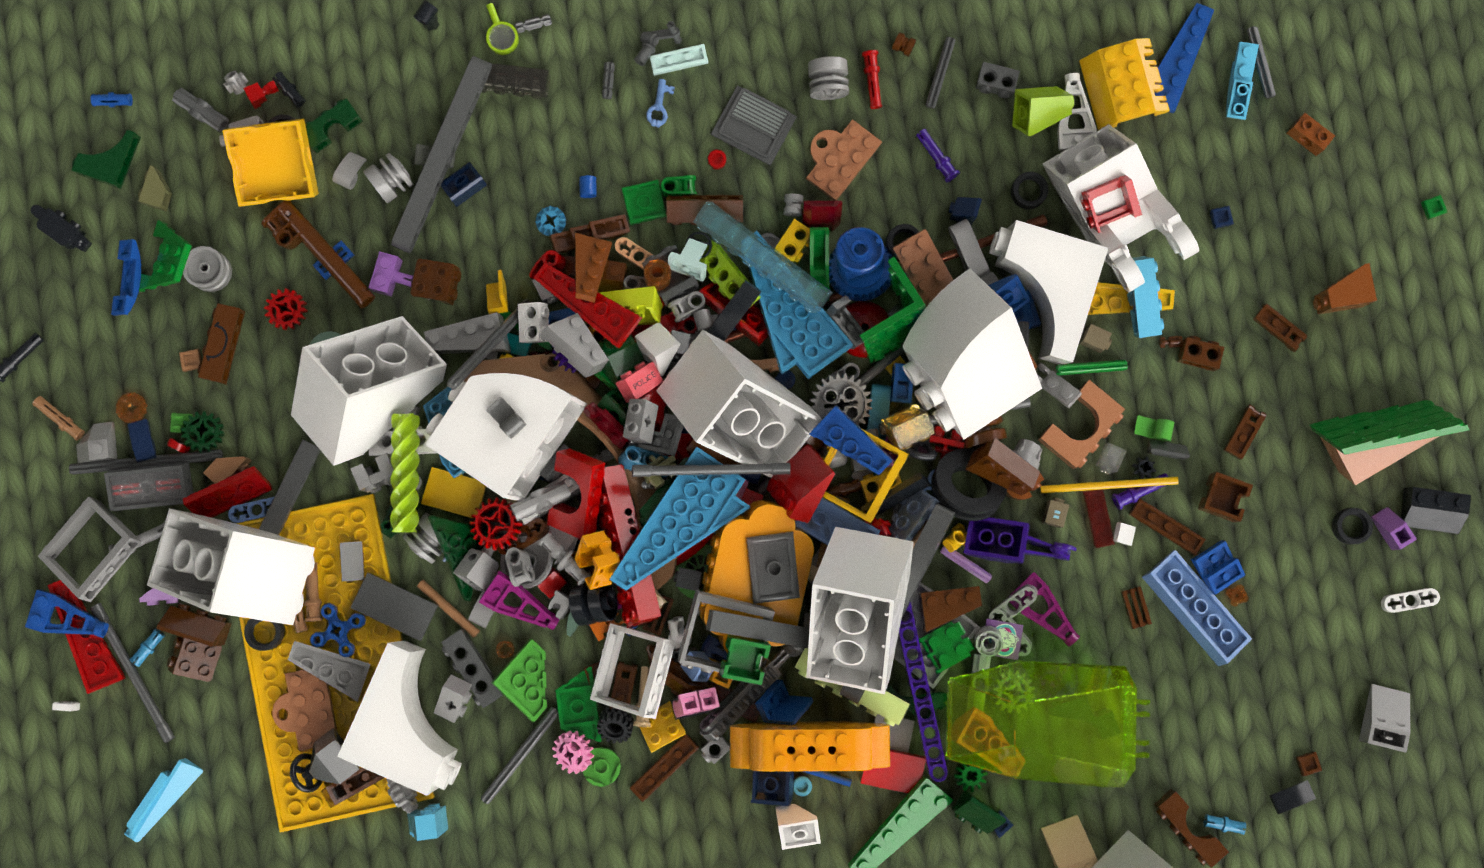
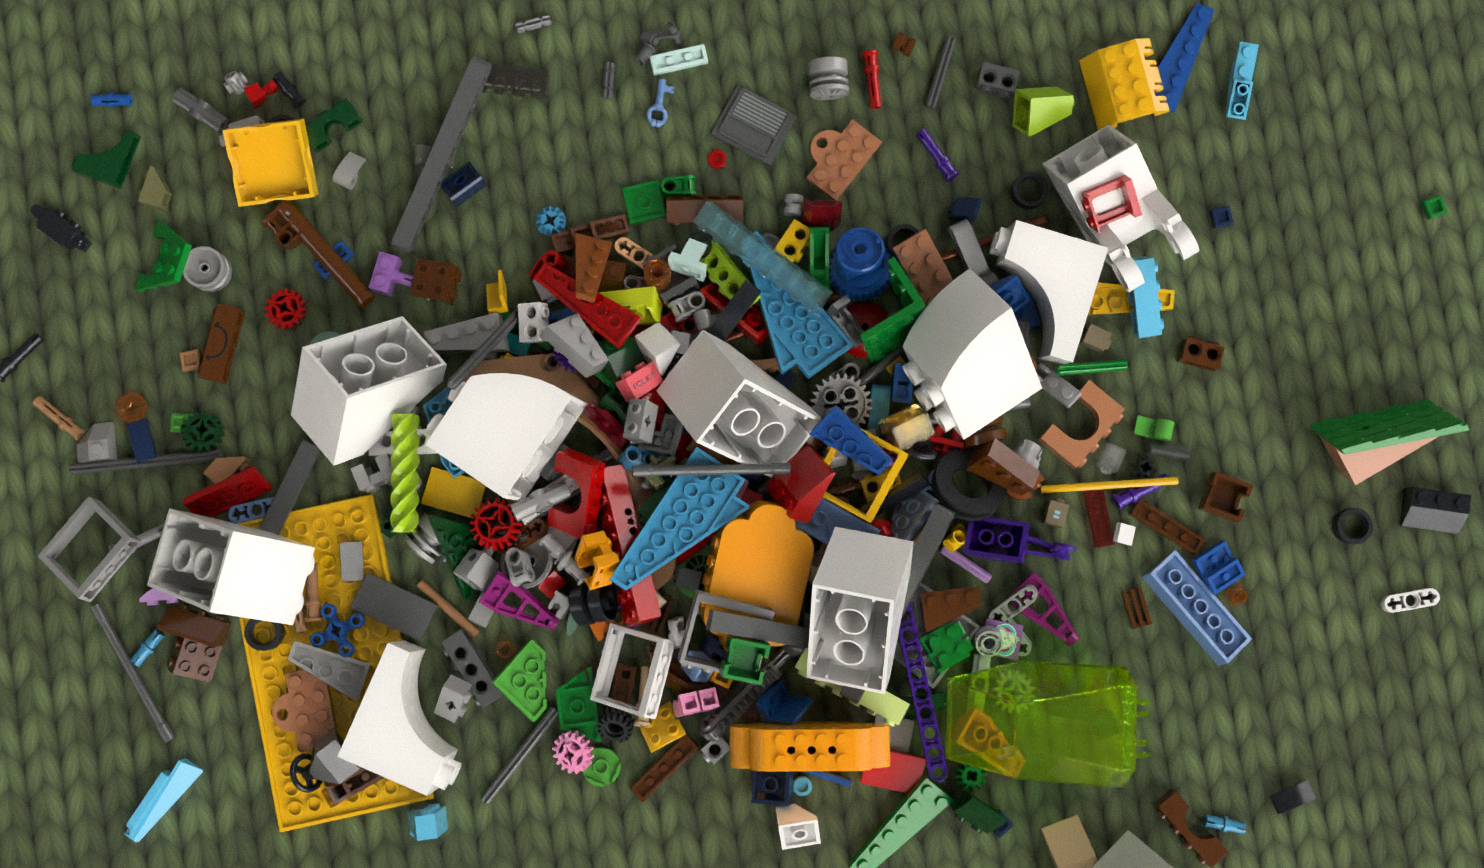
blue plate [25,589,109,638] -> none
red wing [47,580,126,694] -> none
white tile [52,701,80,711] -> none
clear brick [104,462,194,511] -> none
blue slope [111,239,141,316] -> none
red tile [167,438,191,453] -> none
light grey wheel [363,152,414,204] -> none
light grey gear [386,779,418,814] -> none
black piece [413,0,439,31] -> none
piece [486,3,519,55] -> none
dark grey panel [486,397,527,439] -> none
blue beam [579,175,597,198] -> none
dark grey piece [746,532,800,604] -> none
white plate [1057,73,1097,151] -> none
reddish brown piece [1159,336,1183,348] -> none
reddish brown plate [1223,404,1267,460] -> none
dark grey axle [1247,26,1276,99] -> none
reddish brown plate [1253,303,1307,352] -> none
dark orange brick [1286,113,1335,156] -> none
reddish brown tile [1295,751,1322,776] -> none
dark orange slope [1313,263,1377,315] -> none
light grey slope [1359,684,1410,753] -> none
medium lavender slope [1371,507,1417,550] -> none

